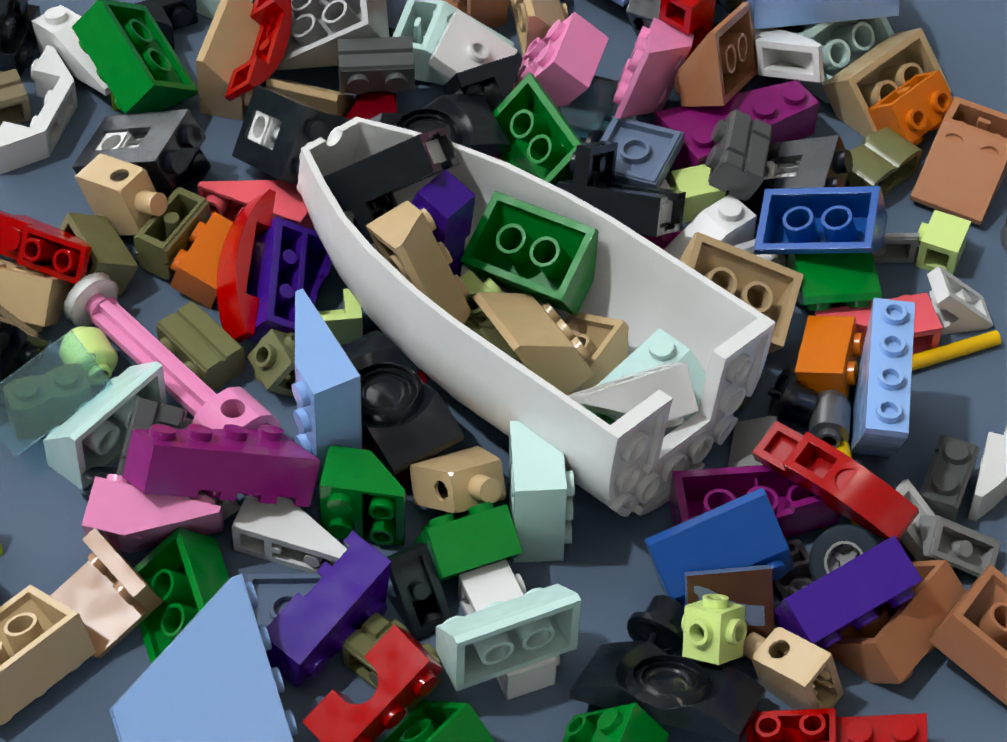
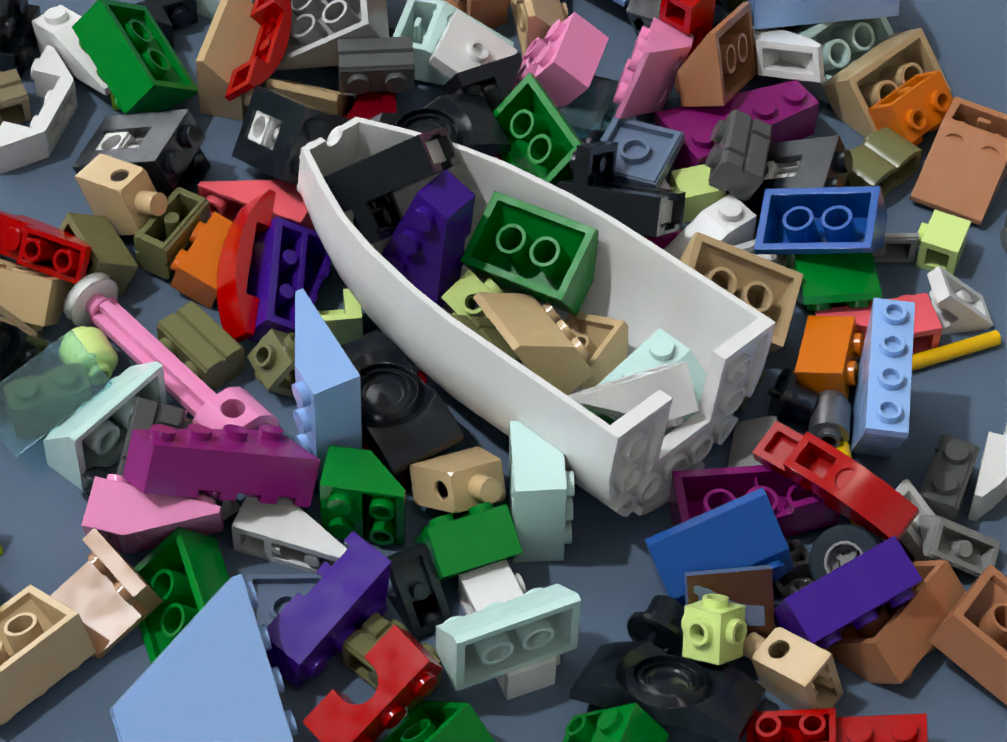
tan slope [366,201,471,324] -> none

